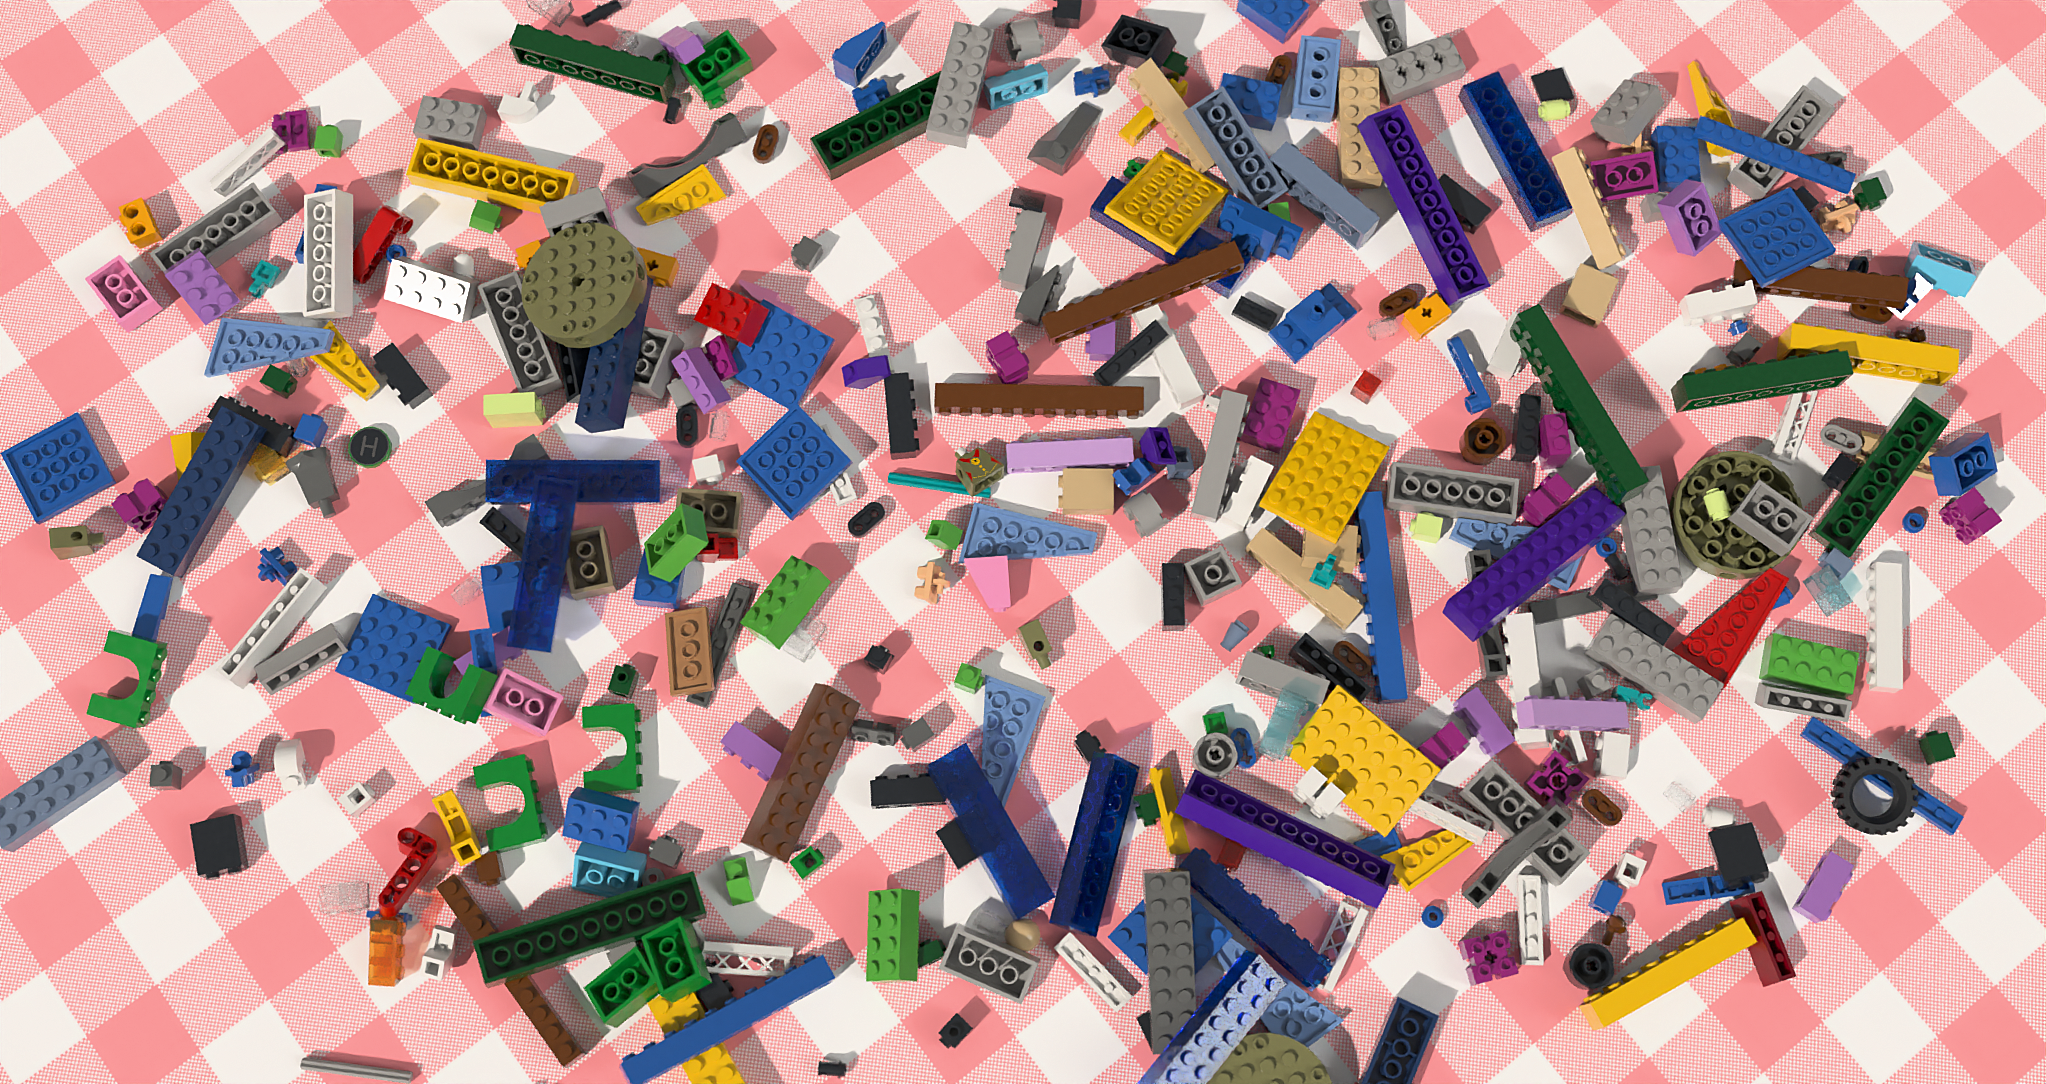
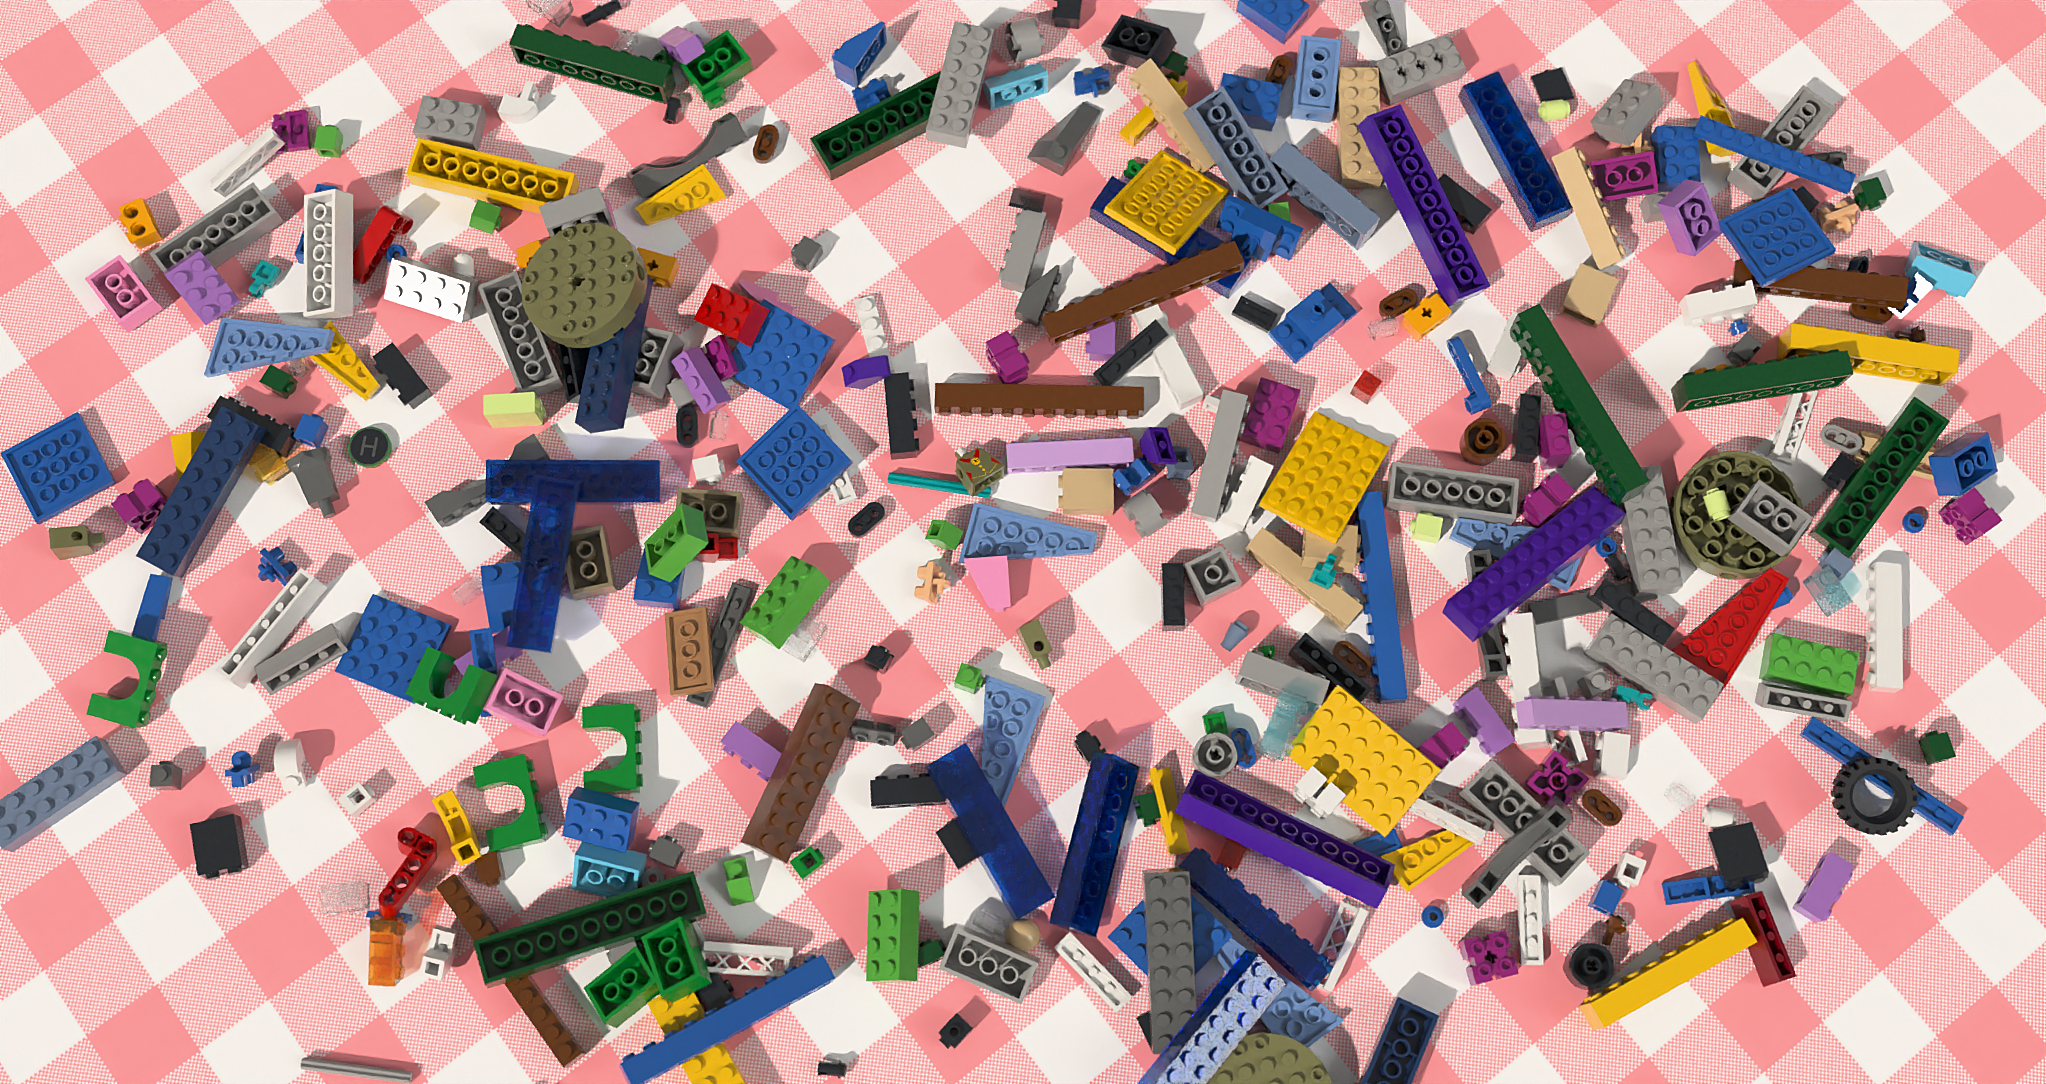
dark green brick [608,664,640,699] -> none

